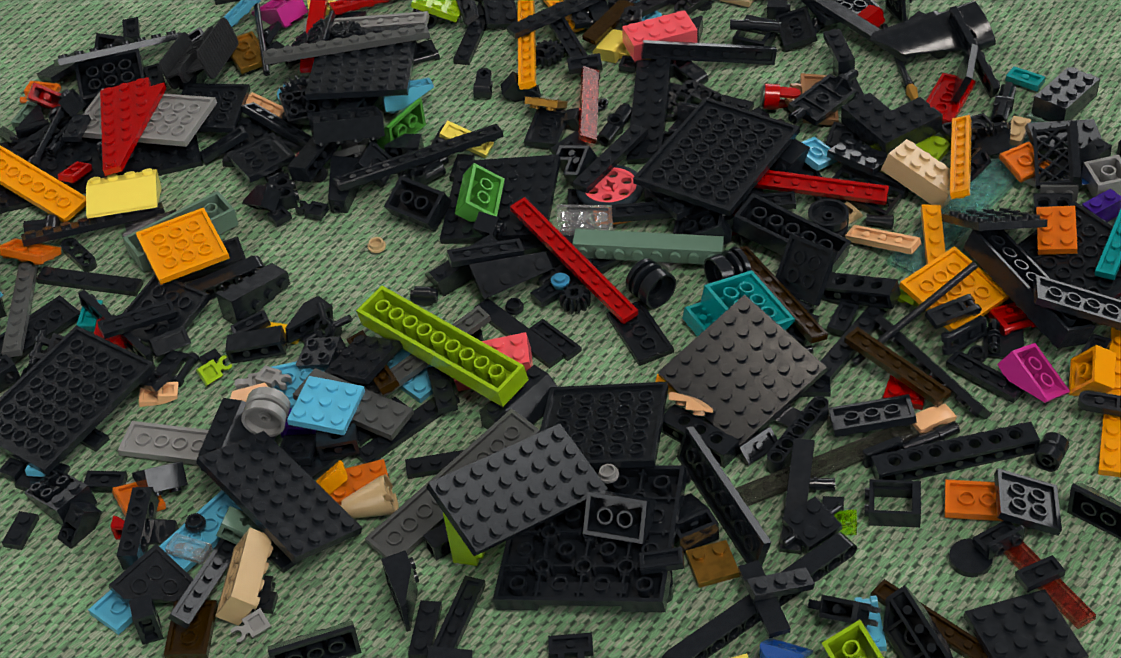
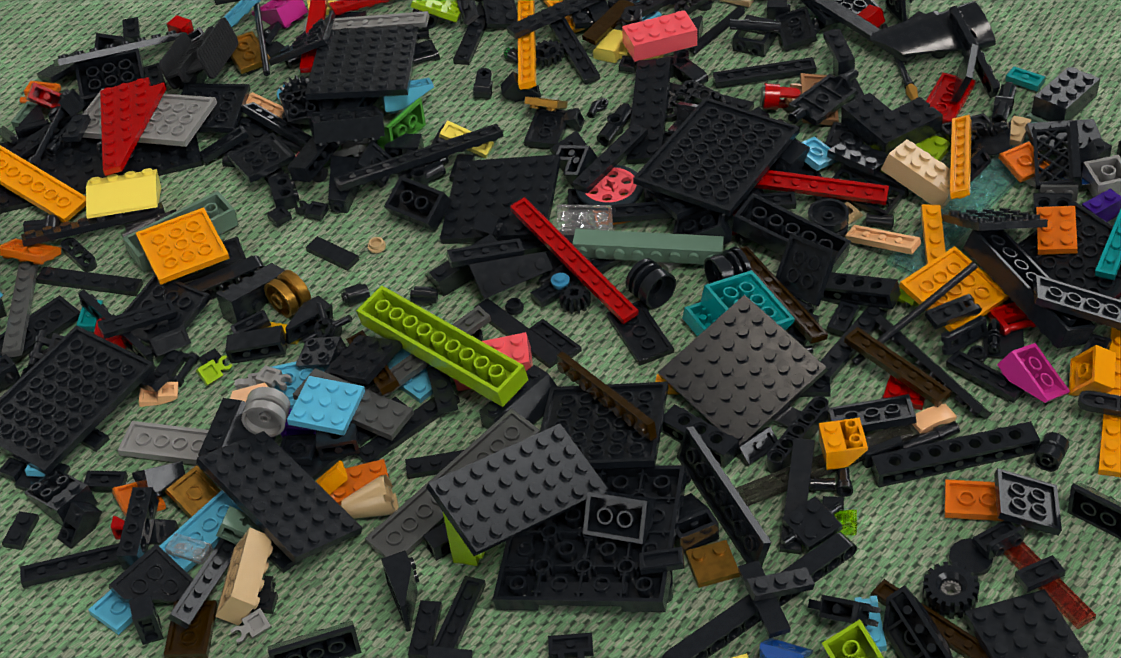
red plate [58,161,92,183] -> none
black plate [185,513,206,533] -> none
black slope [242,183,281,212] -> none
dark grey plate [263,25,430,65] -> none
black wheel [331,21,362,38] -> none
bright green slope [455,163,505,222] -> none
black plate [567,53,603,75] -> none
clear red tile [578,66,599,144] -> none
light grey plate [598,464,619,484] -> none
black plate [641,40,777,65] -> none
light nougat slope [669,392,713,416] -> none
black window [864,479,921,528] -> none
none -> black plate [20,543,120,588]
none -> pearl gold plate [165,465,221,518]
none -> red brick [167,15,194,34]
none -> pearl gold wheel [264,270,311,318]
none -> black tile [306,236,359,271]
none -> black brick [341,283,370,306]
none -> black piece [503,47,518,64]
none -> dark brown plate [557,352,657,441]
none -> black axle [689,6,745,54]
none -> black plate [713,57,817,88]
none -> light orange slope [819,418,868,470]
none -> black pin [836,467,853,497]
none -> black bush [922,561,980,619]

